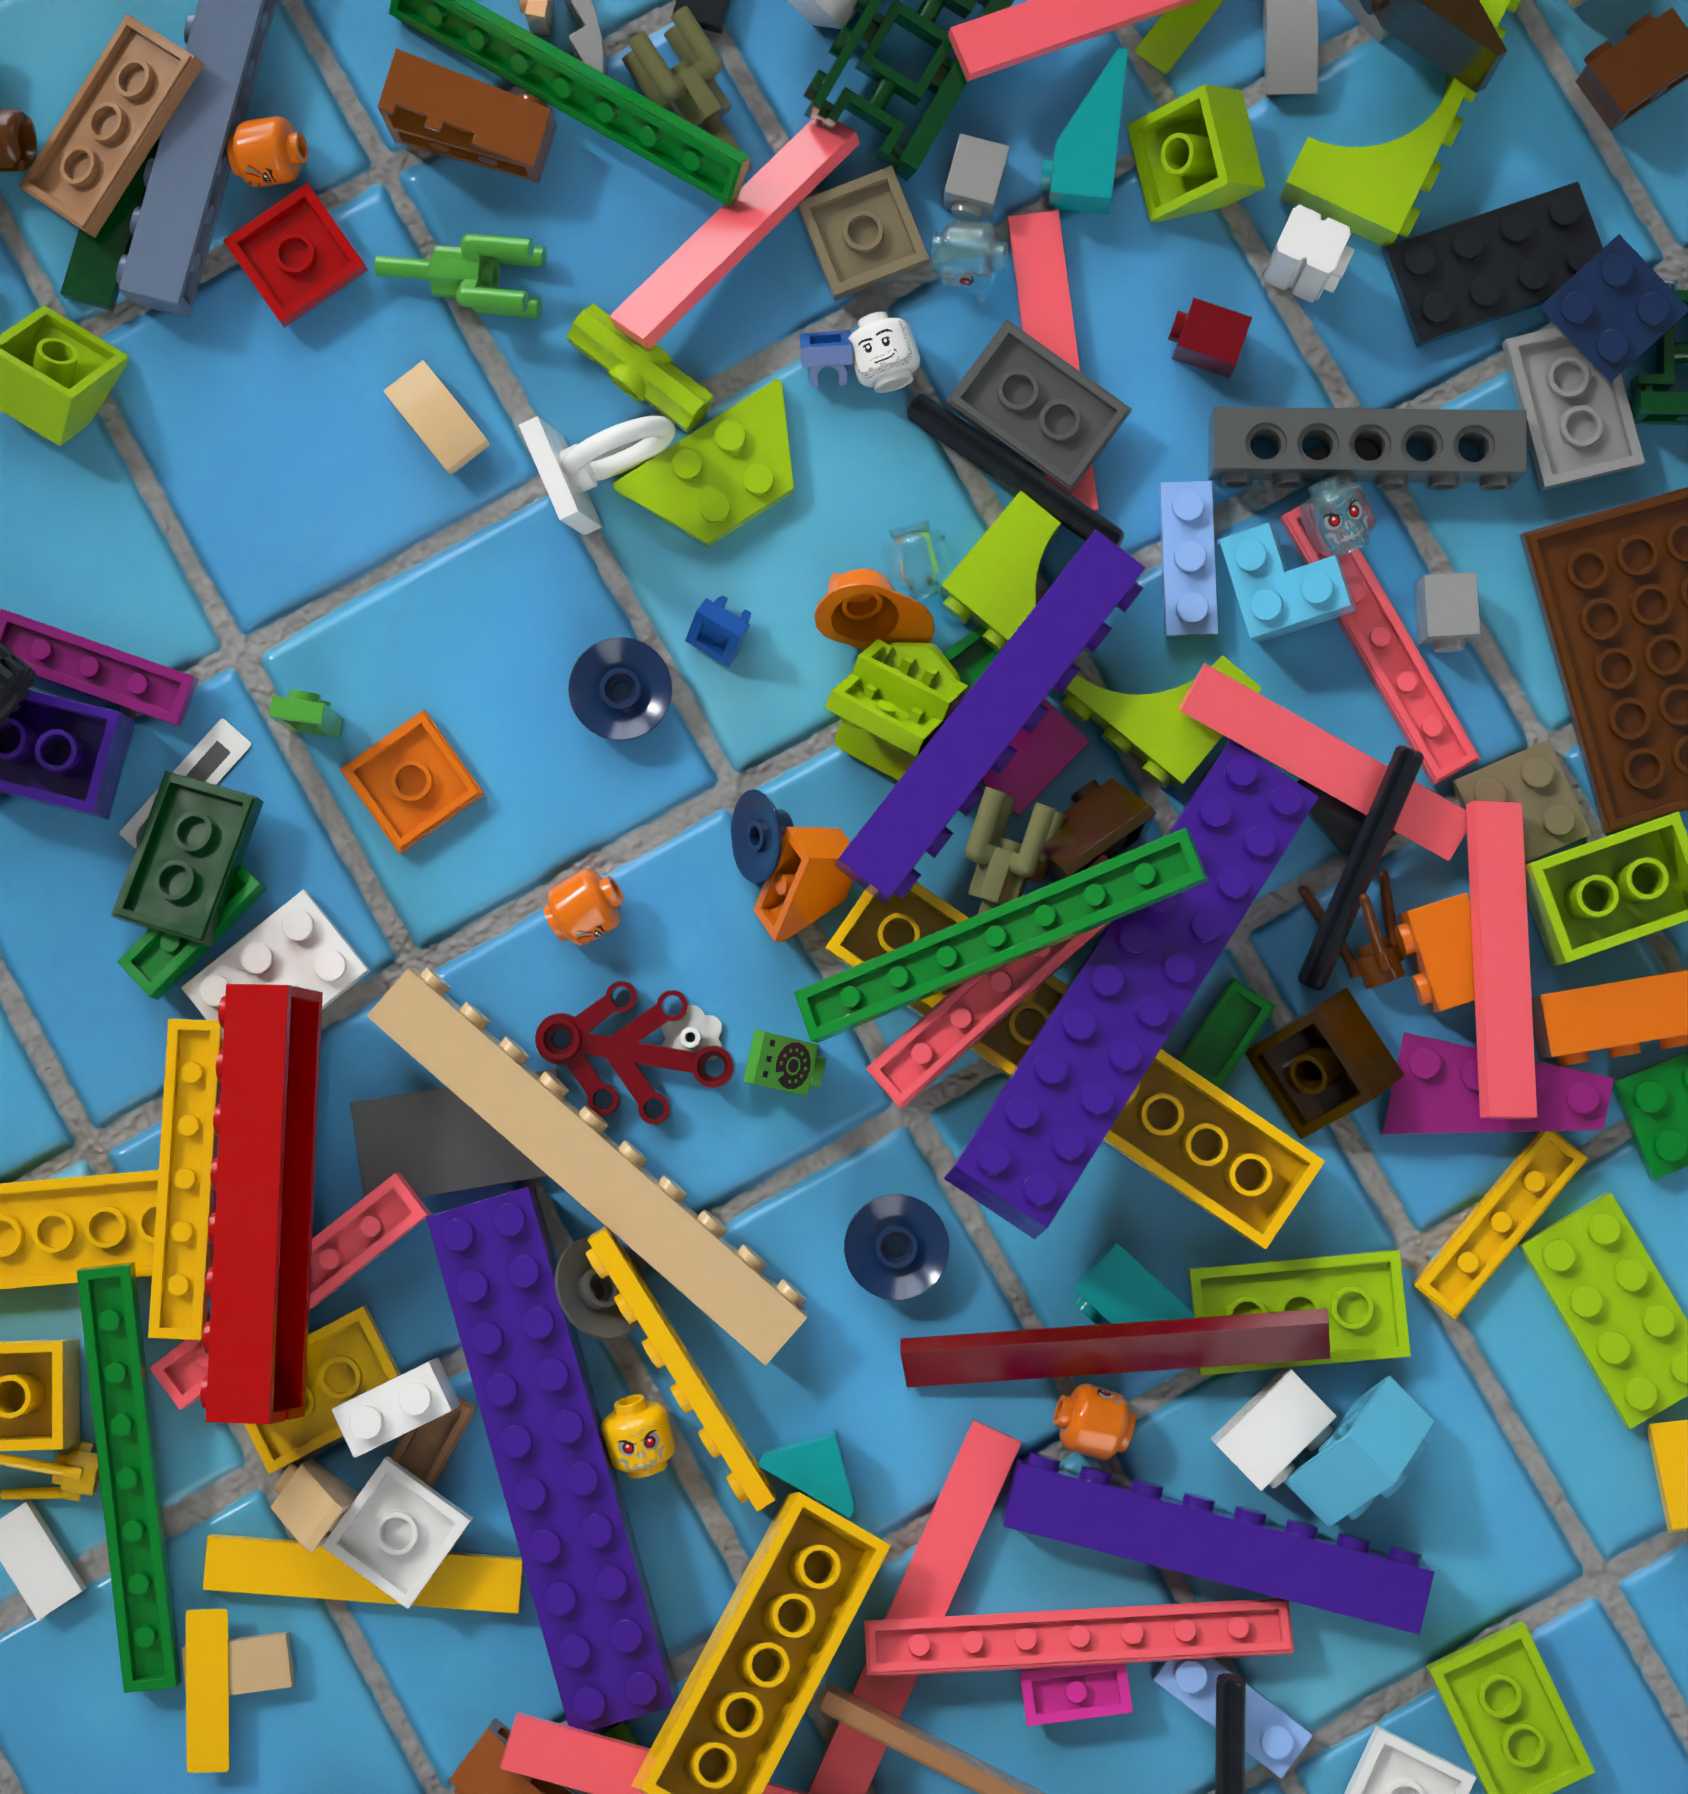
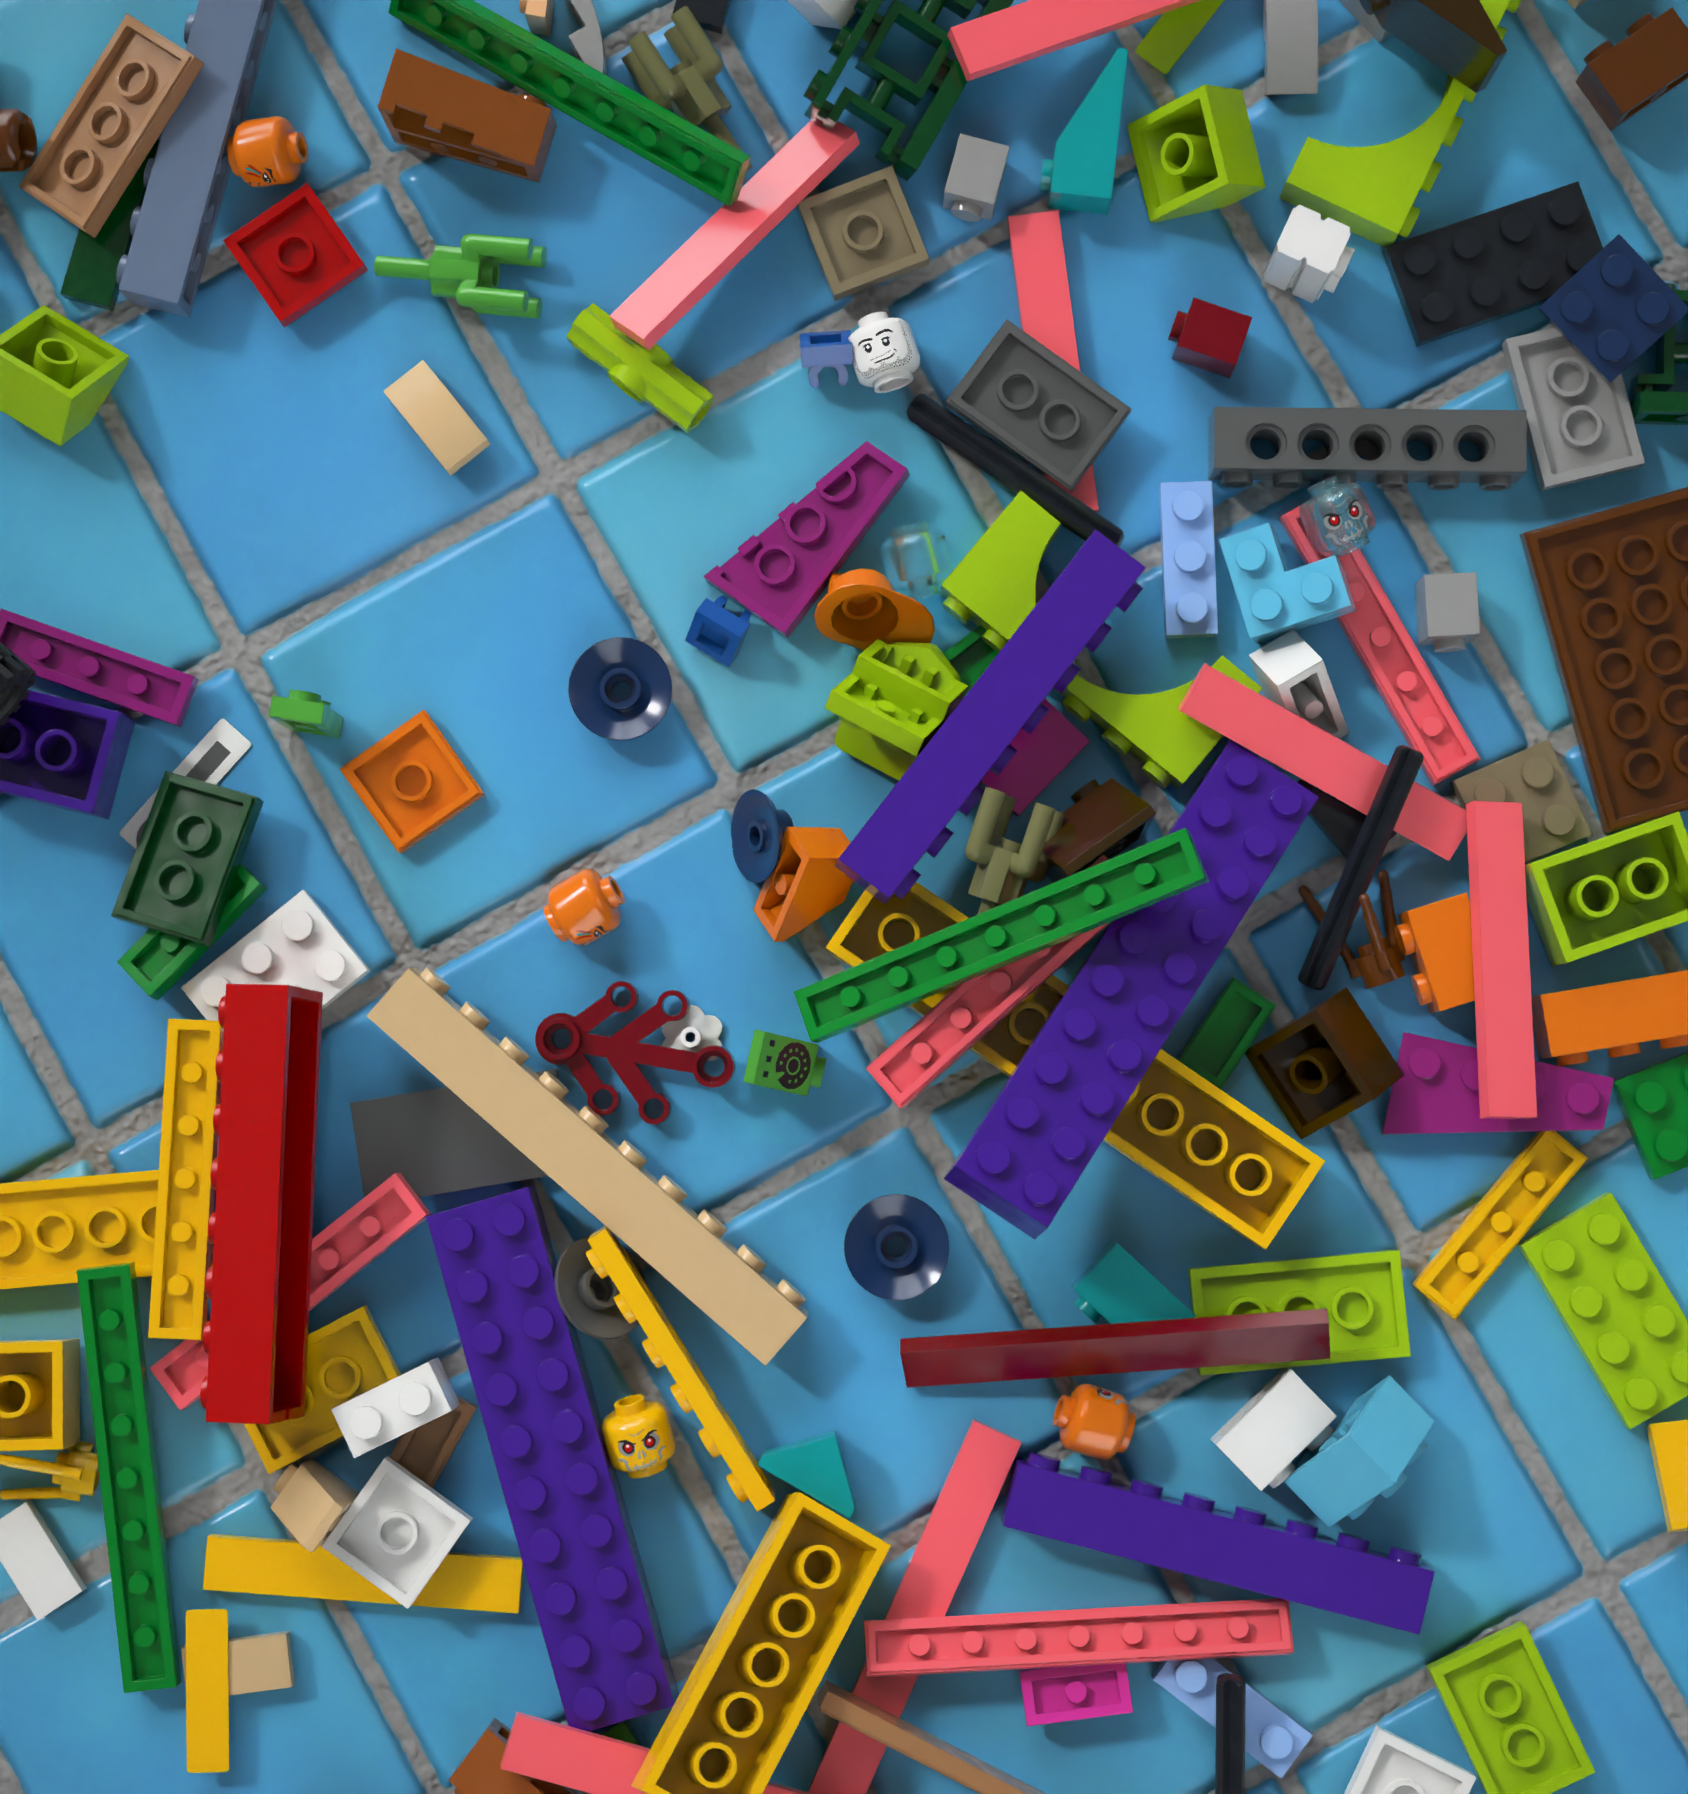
white tile [519,416,675,535] -> none
lime wing [612,378,794,547] -> none
clear light blue head [931,220,1008,290] -> none
none -> magenta wing [703,441,910,639]
none -> white slope [1249,629,1349,739]

